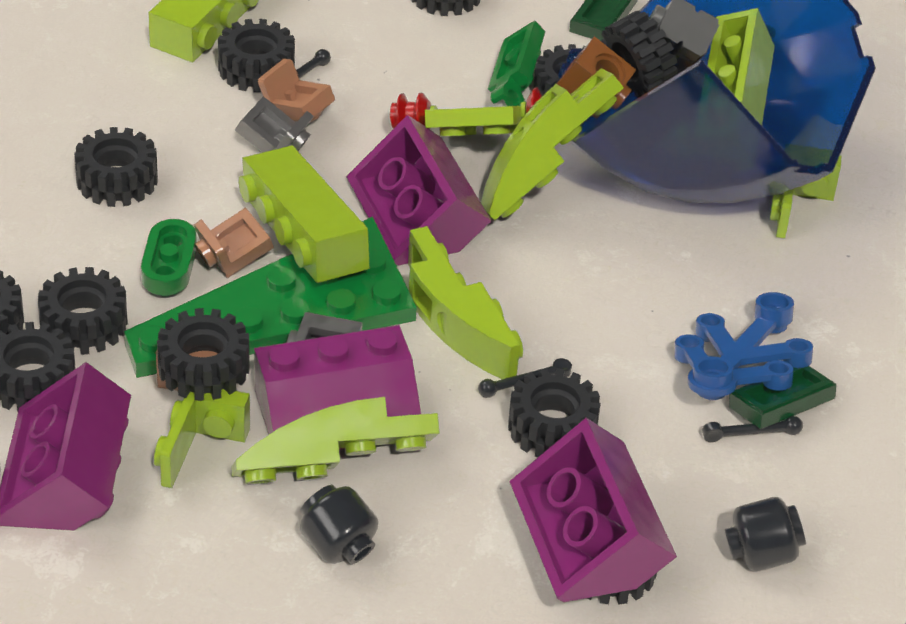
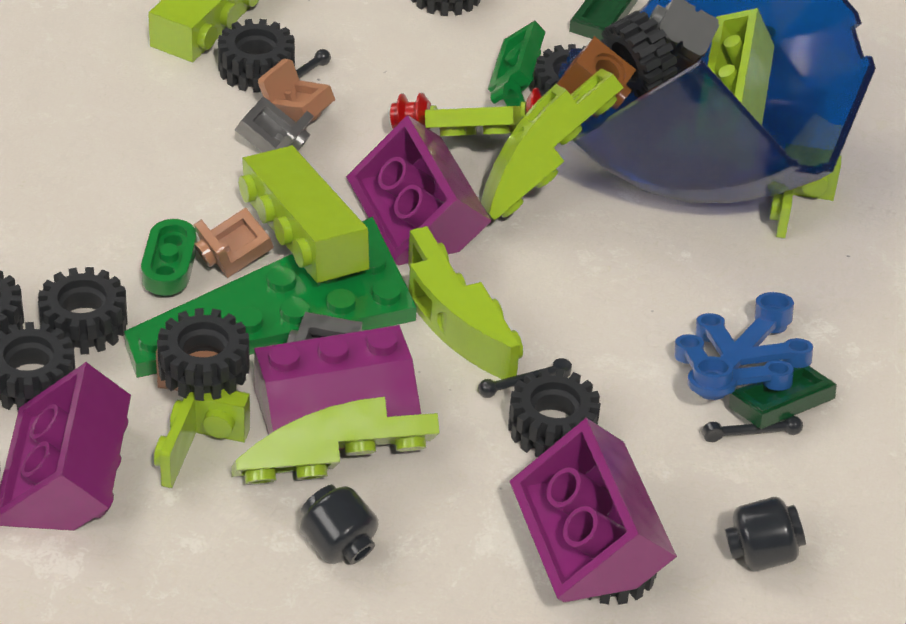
black tyre [74,127,158,207] -> none

